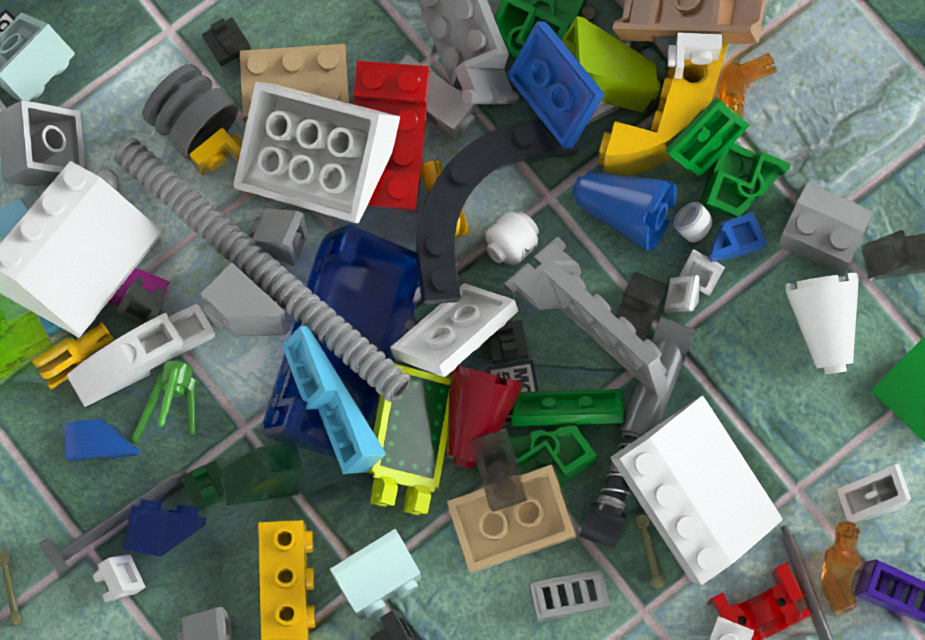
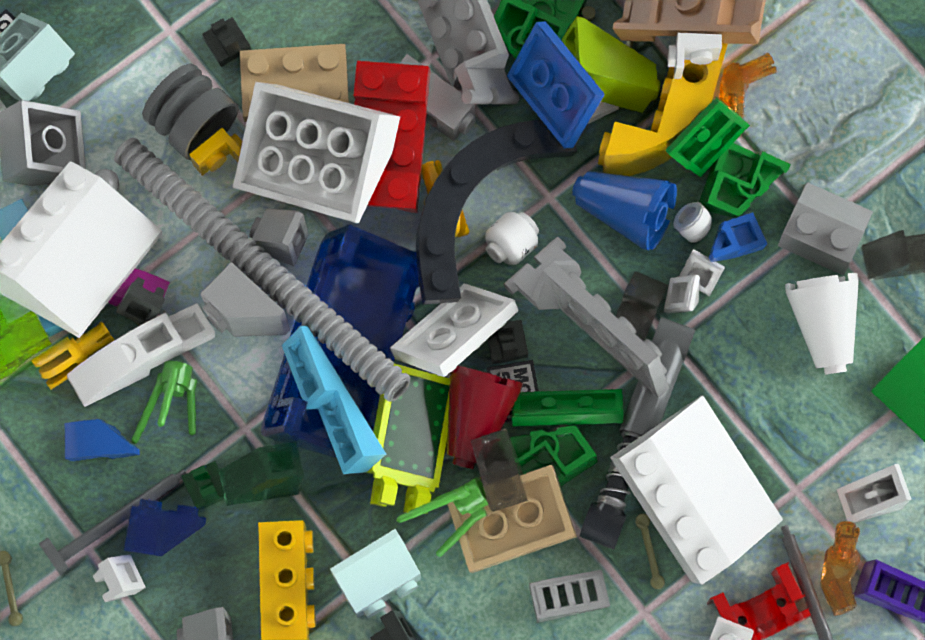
none -> bright green plant [396,477,491,557]

